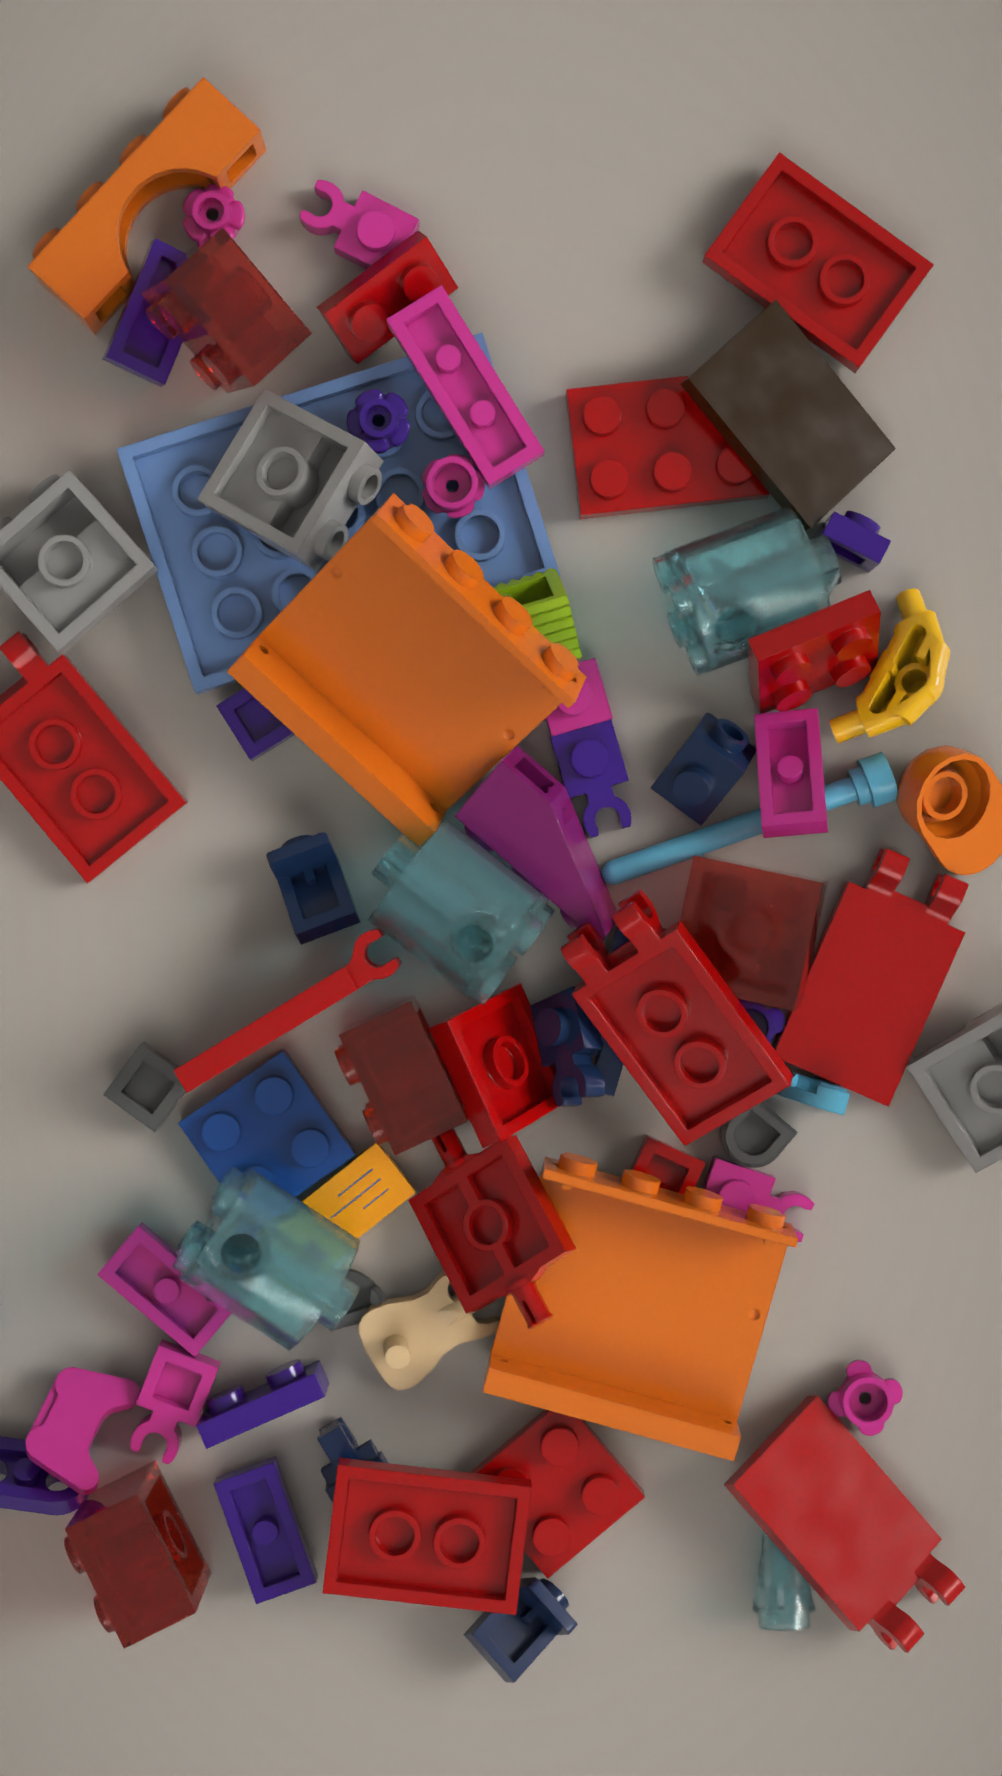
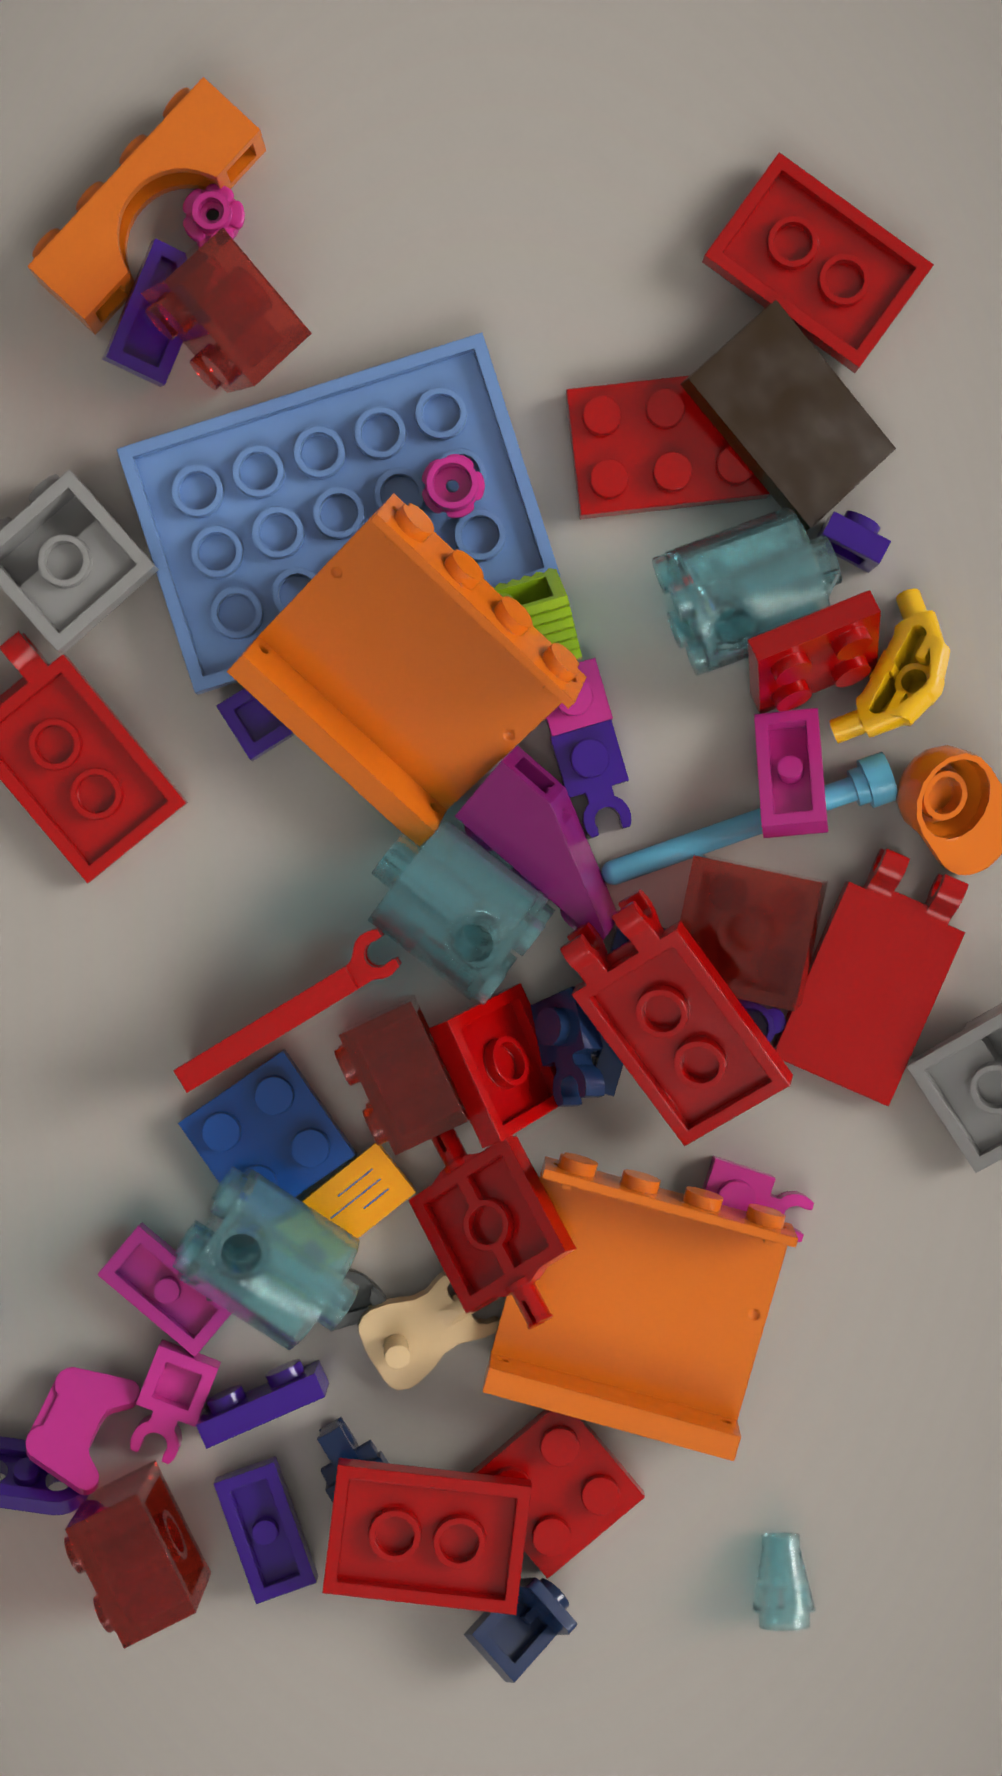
dark grey plate [103,1041,186,1132] -> none
light grey plate [197,389,384,572] -> none
dark blue bracket [266,832,361,945] -> none
dark pink plate [299,180,420,269] -> none
red plate [316,231,458,364] -> none
dark purple plate [347,389,410,454] -> none
dark pink plate [386,285,544,490] -> none
red tile [630,1134,706,1194] -> none
dark blue bracket [651,713,756,826] -> none
dark grey tile [719,1102,798,1168] -> none
red tile [724,1395,965,1653] -> none
medium azure tile [777,1072,850,1115] -> none
dark pink plate [827,1360,903,1436] -> none

